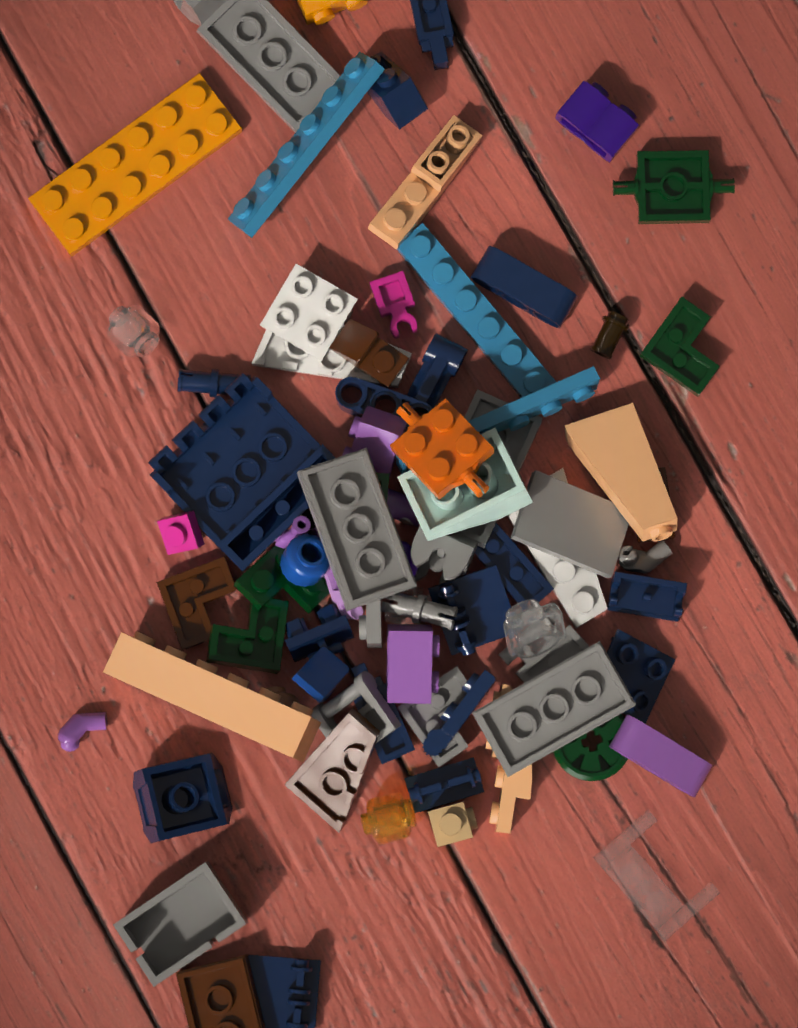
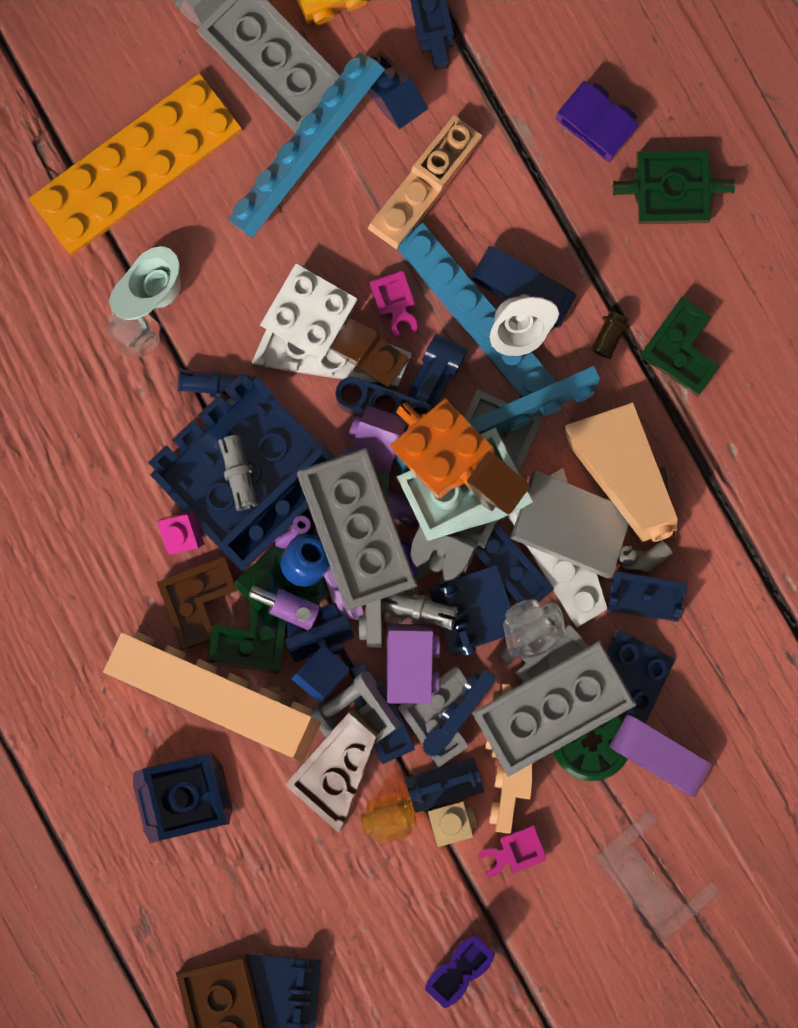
medium lavender arm [58,712,107,752] -> none
light grey piece [113,861,249,987] -> none
none -> light aqua piece [109,246,181,320]
none -> light grey pin [218,435,259,511]
none -> medium lavender piece [249,586,319,630]
none -> dark purple brick [425,934,495,1008]
none -> reddish brown slope [467,451,530,514]
none -> dark pink plate [478,825,547,877]
none -> white piece [489,294,559,356]

